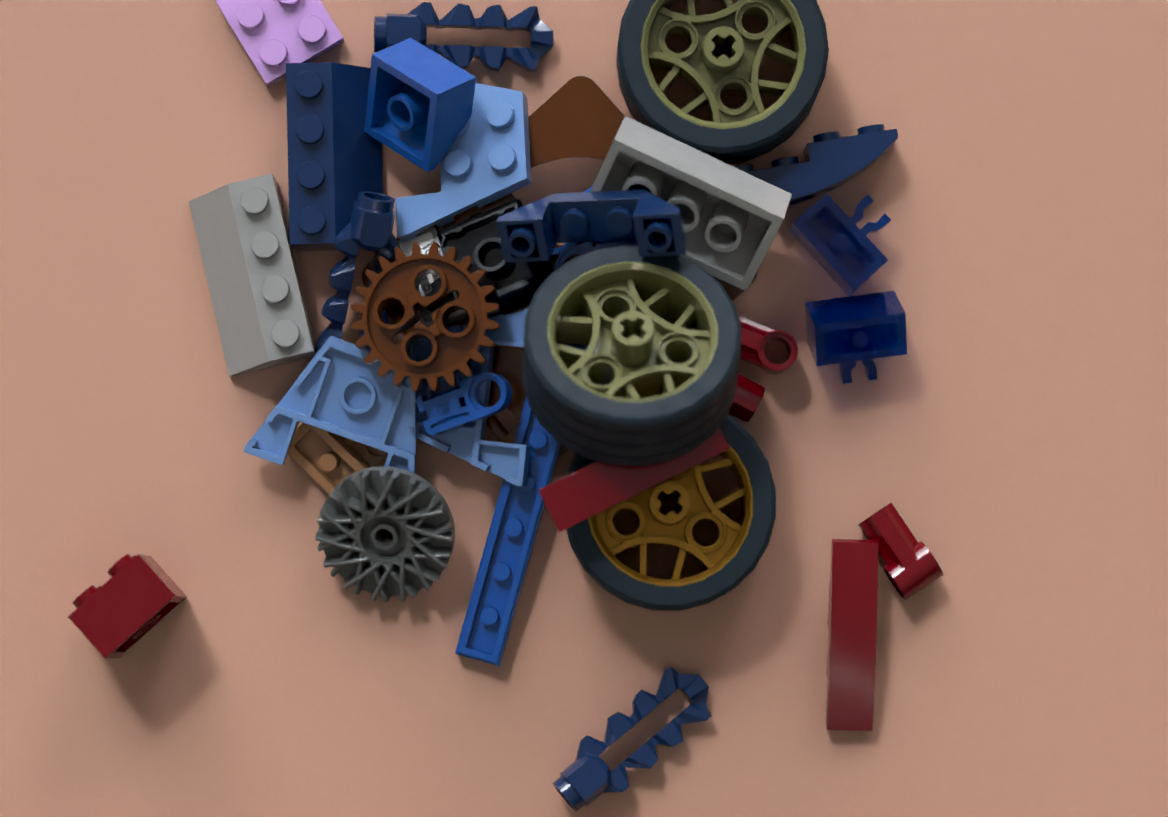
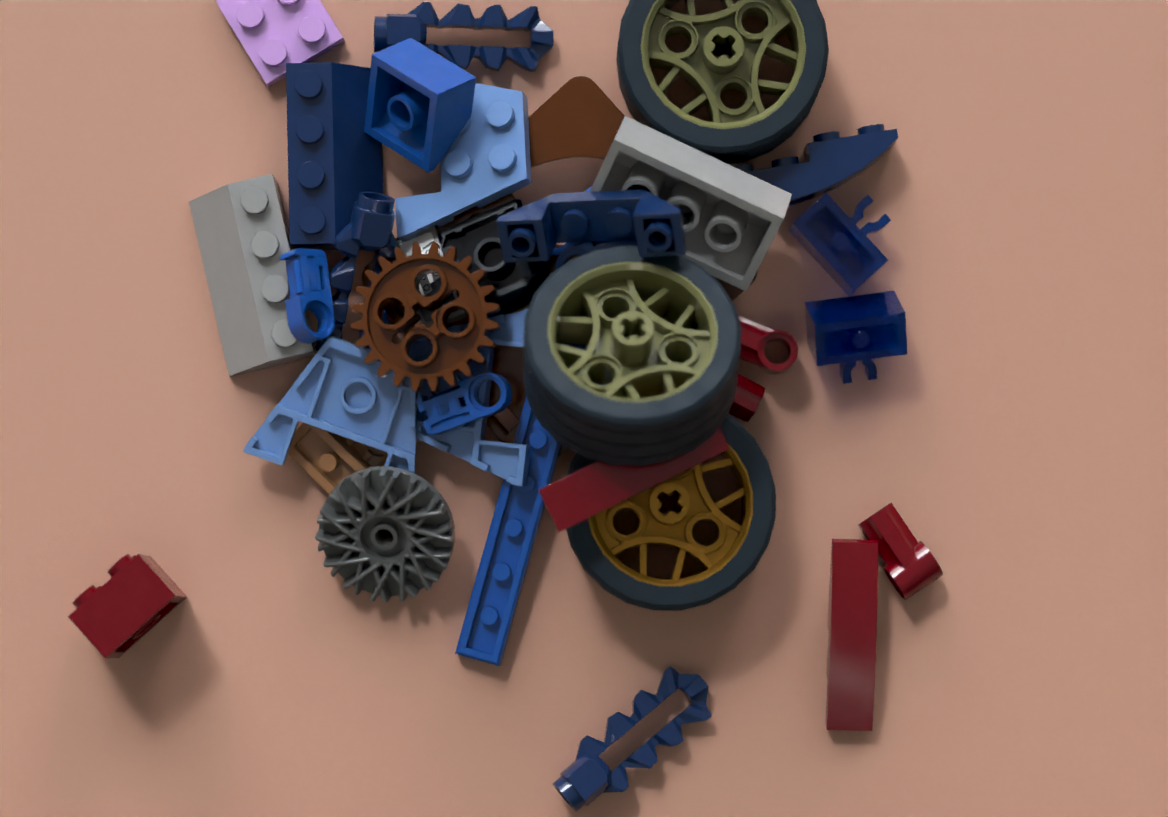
none -> blue piece [280,248,335,344]

